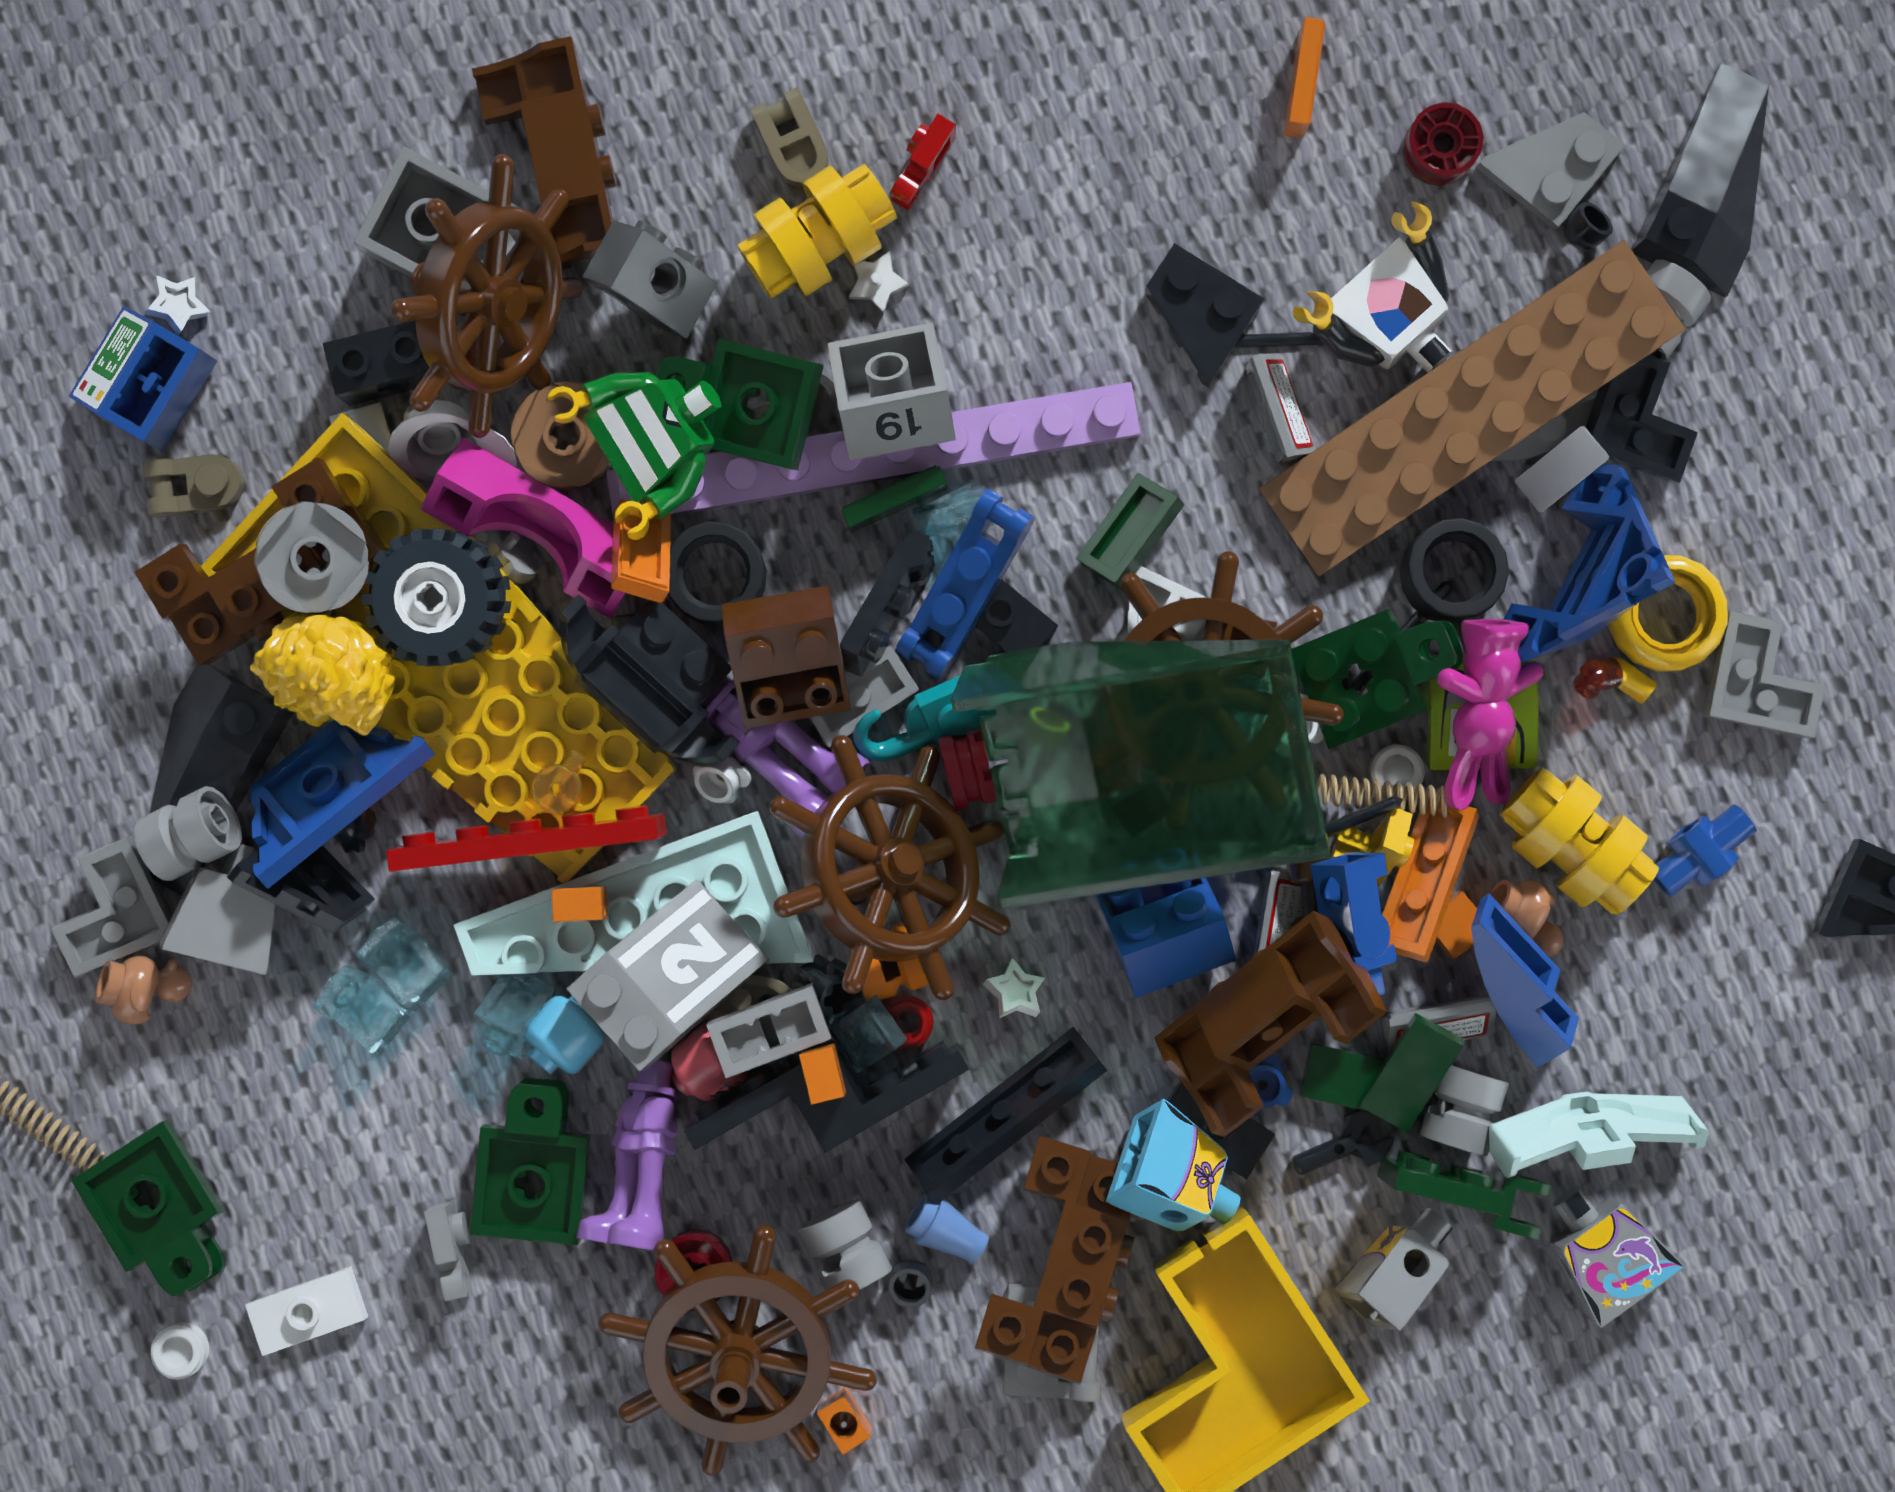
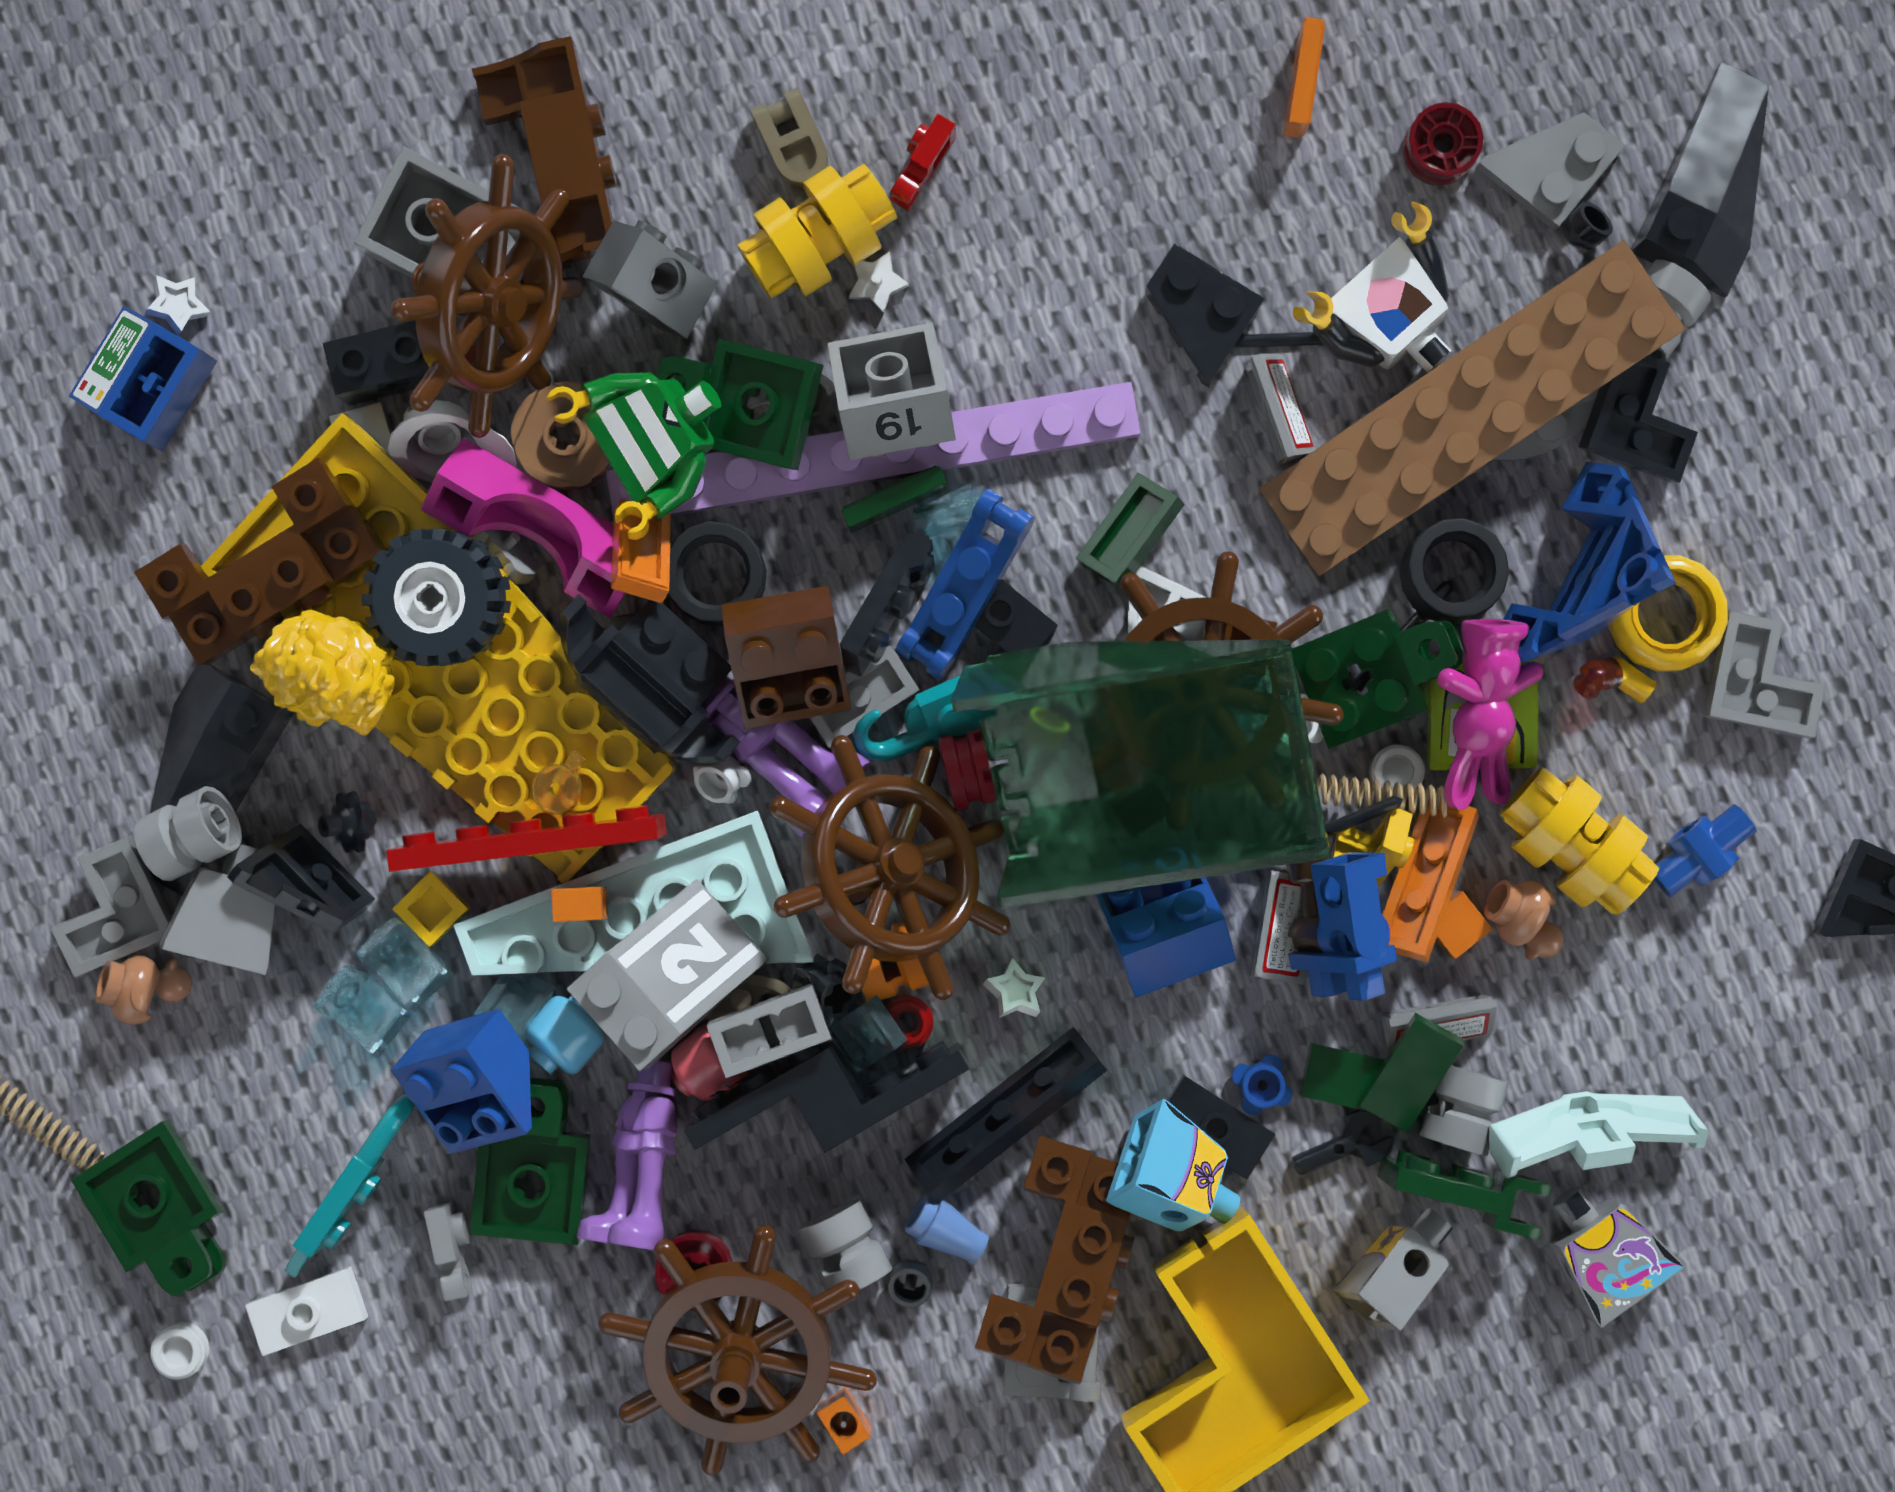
dark tan plate [142,454,245,518] -> none
blue wing [251,720,435,889] -> none
light grey plate [254,501,369,613] -> none
orange piece [799,1043,846,1105] -> none
reddish brown bracket [1154,911,1387,1137] -> none
blue slope [1471,893,1579,1068] -> none
white sticker [1514,426,1609,513] -> none
none -> teal plate [284,1094,416,1278]
none -> blue slope [390,1009,532,1154]
none -> yellow plate [392,871,472,947]

